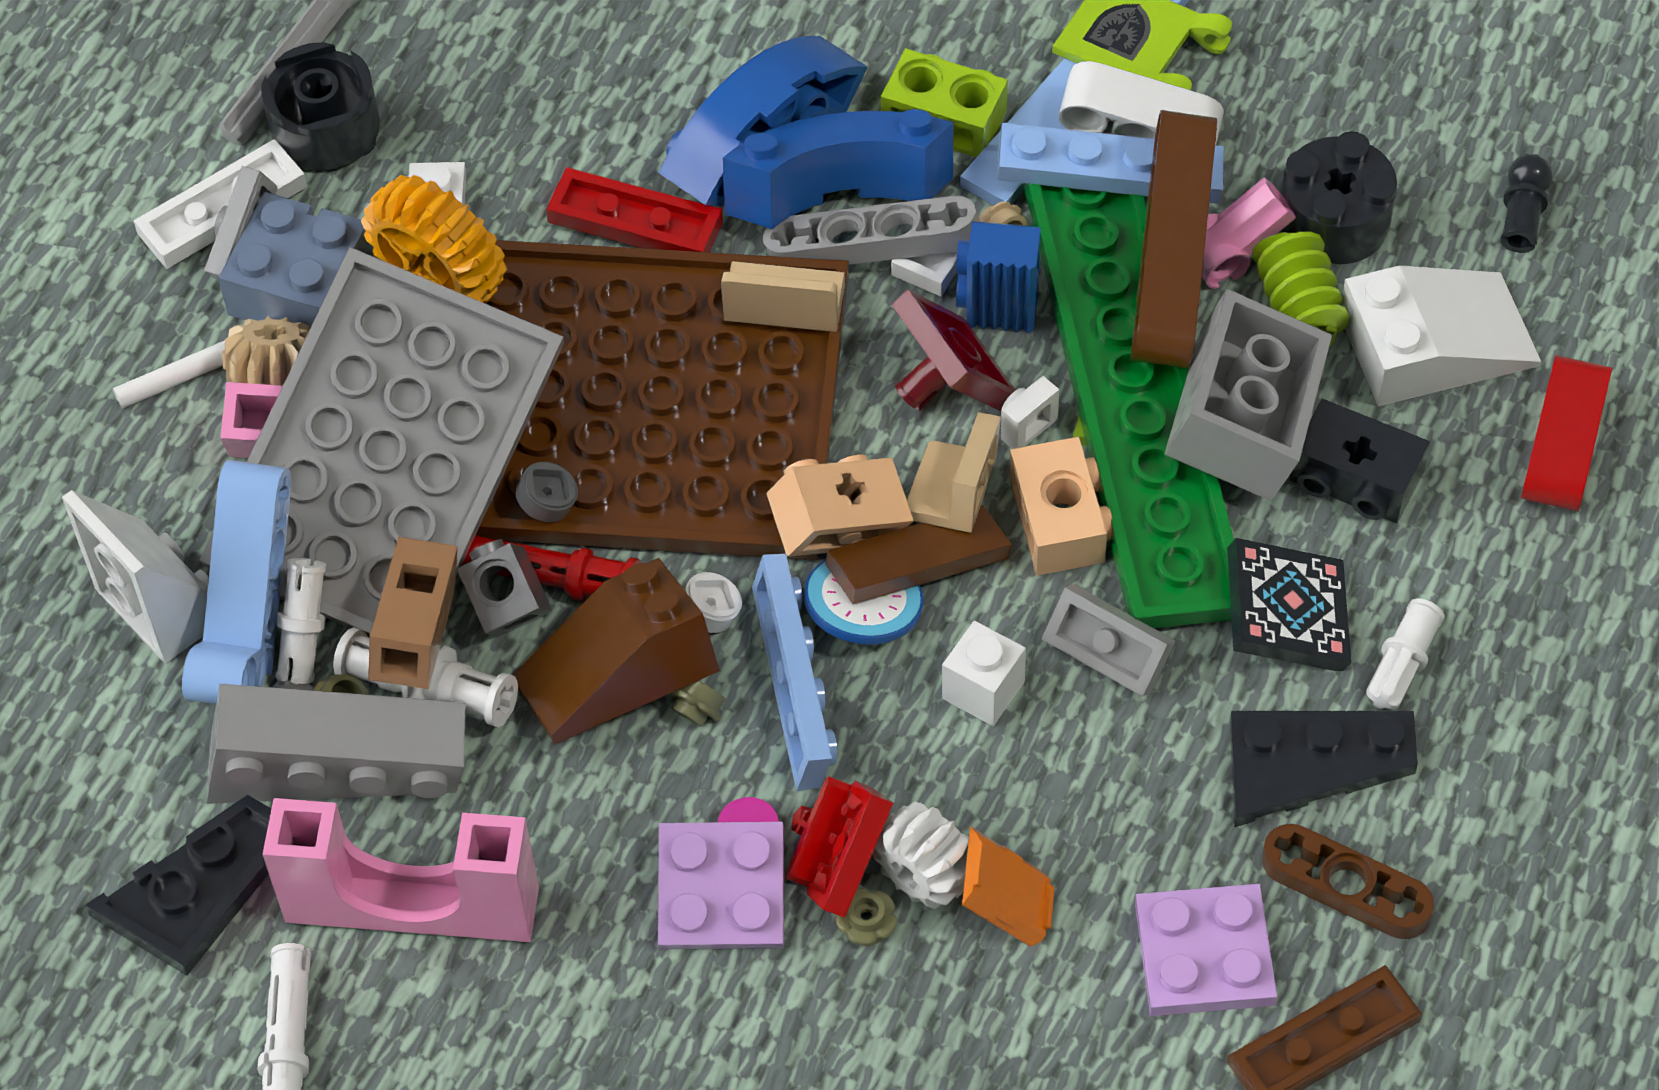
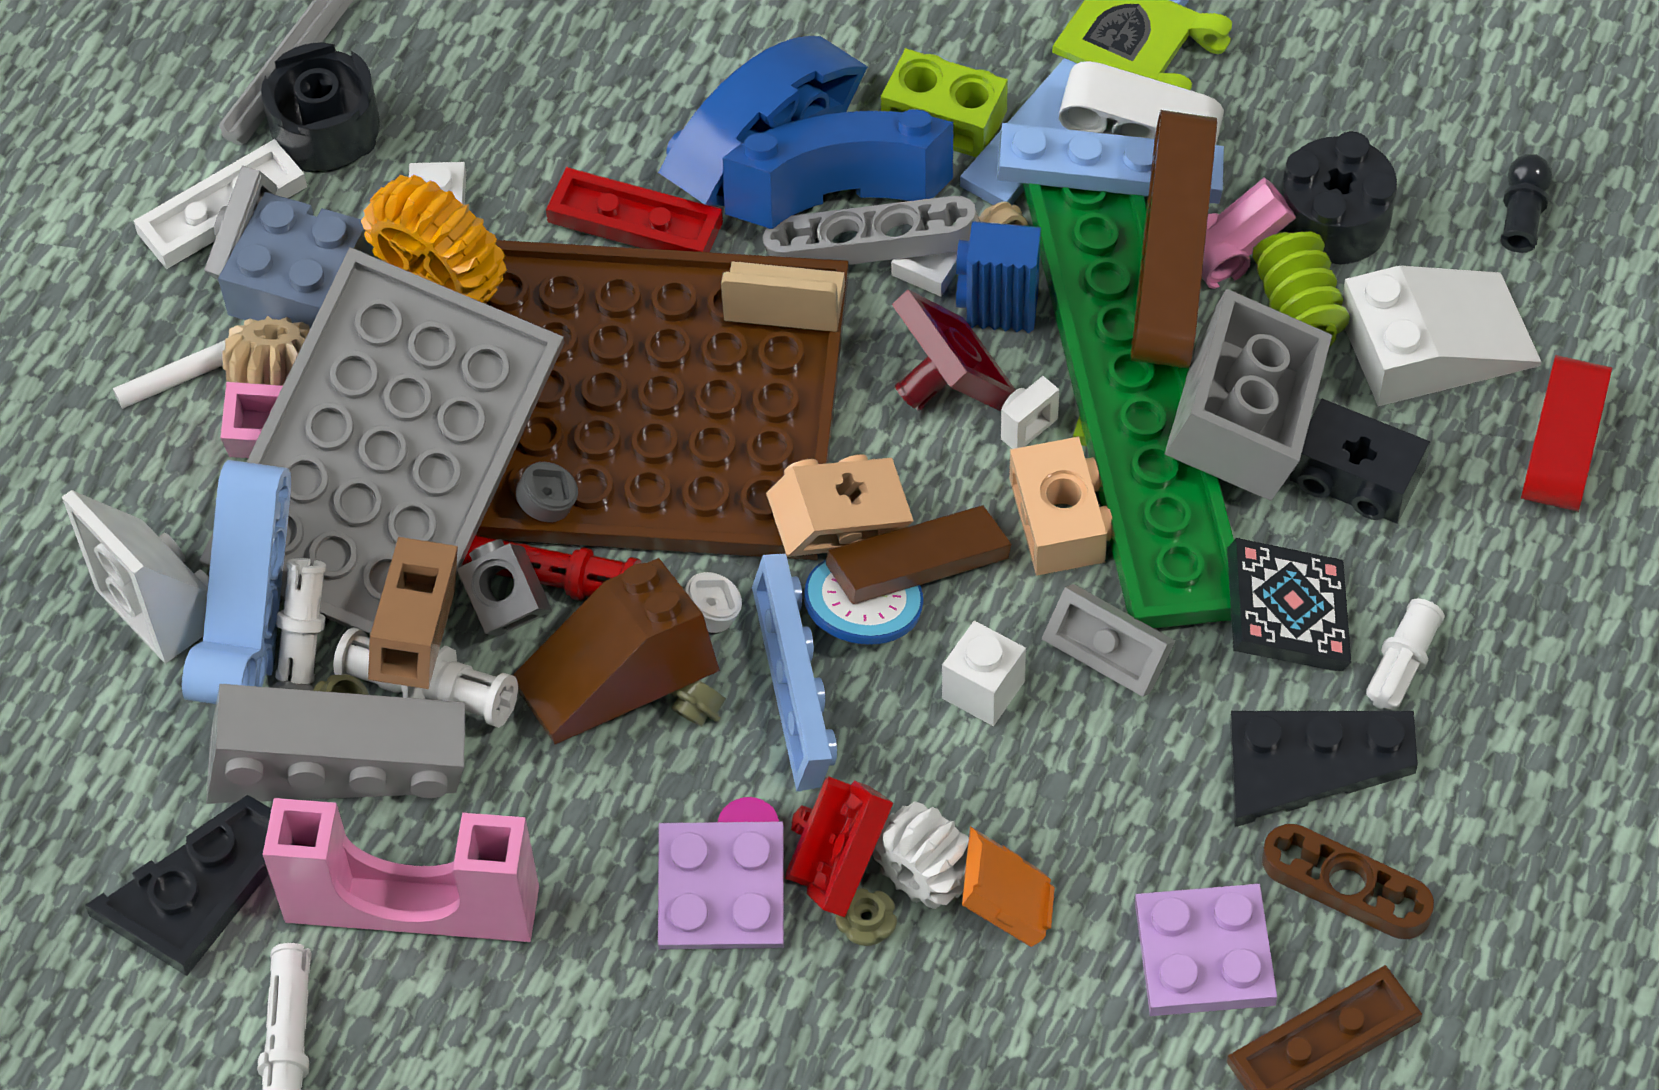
tan panel [907,412,1001,533] -> none

